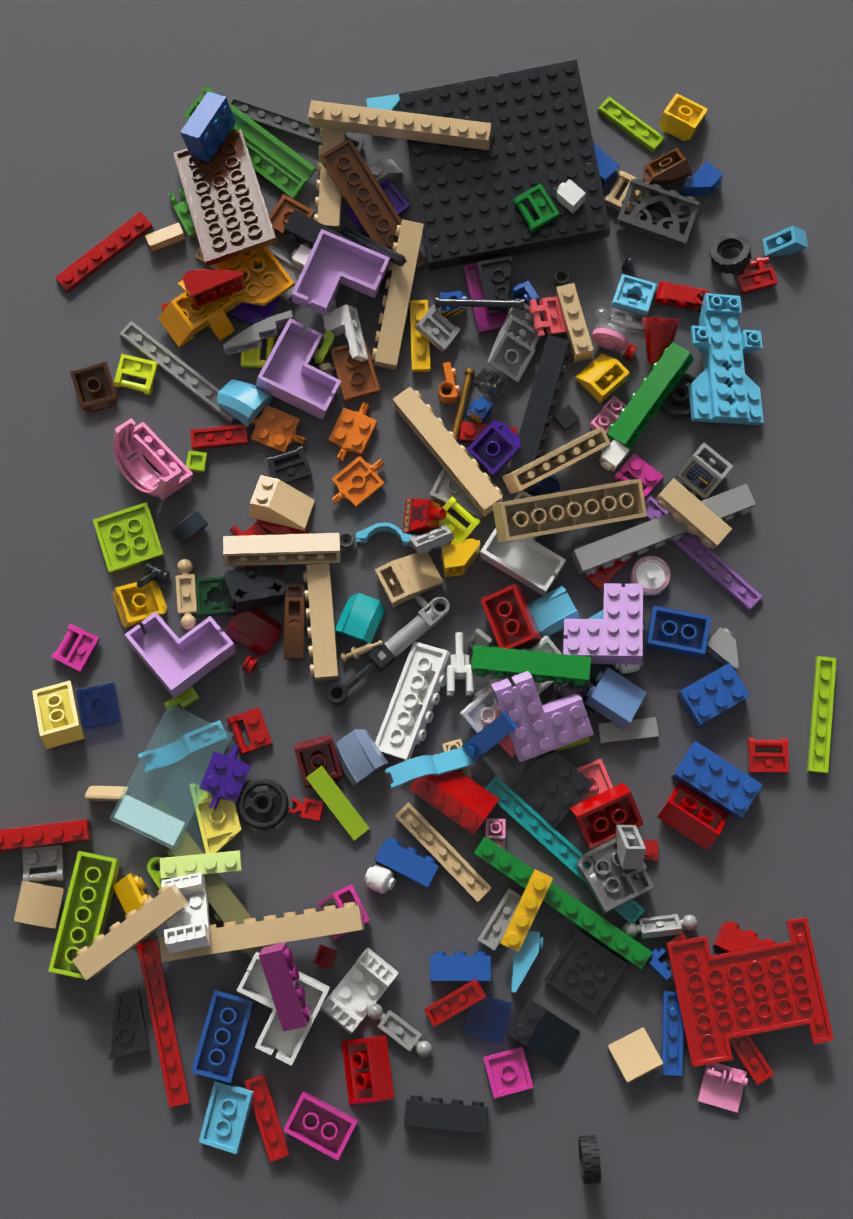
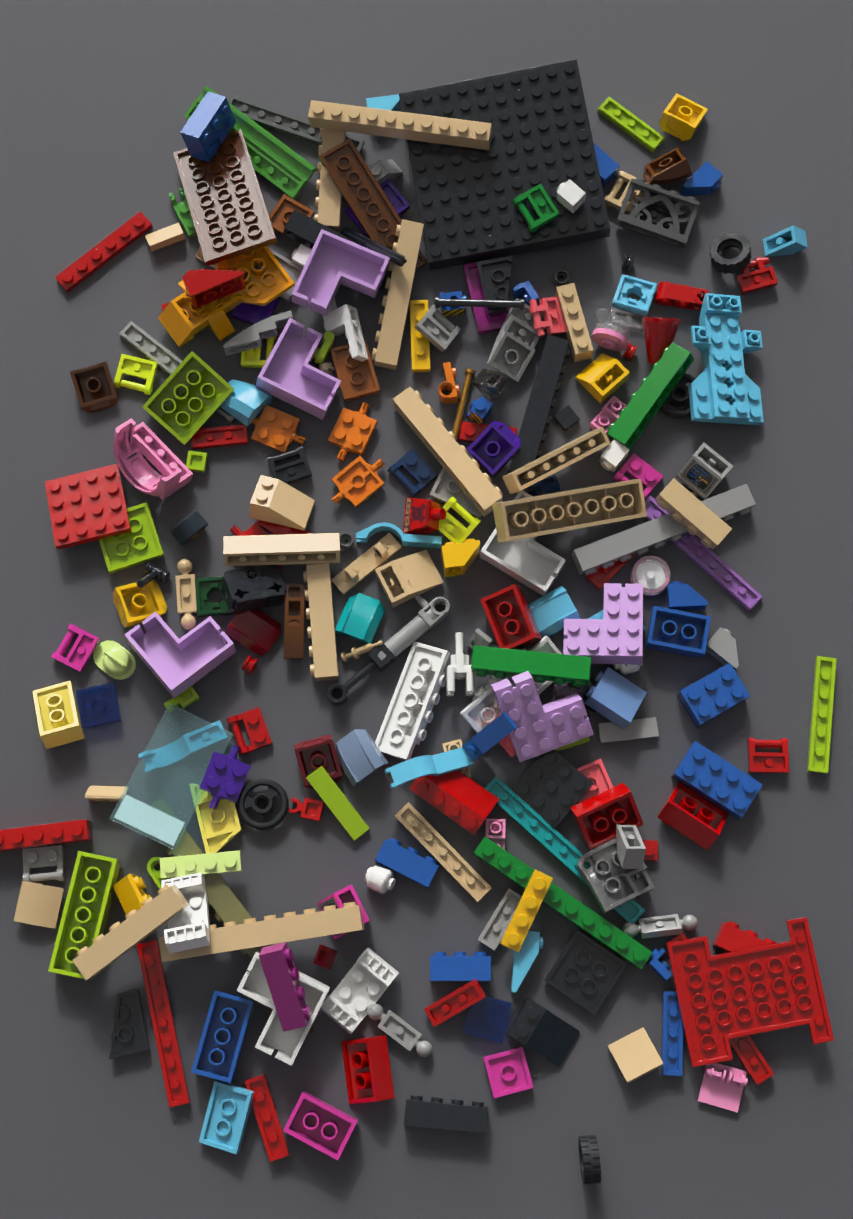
light grey plate [409,524,454,553] -> none
none -> plate [45,464,132,550]
none -> yellowish green piece [93,640,136,680]
none -> lime slope [142,351,235,445]
none -> tan hinge [331,532,402,596]
none -> dark blue plate [387,449,437,497]
none -> blue slope [665,581,708,611]

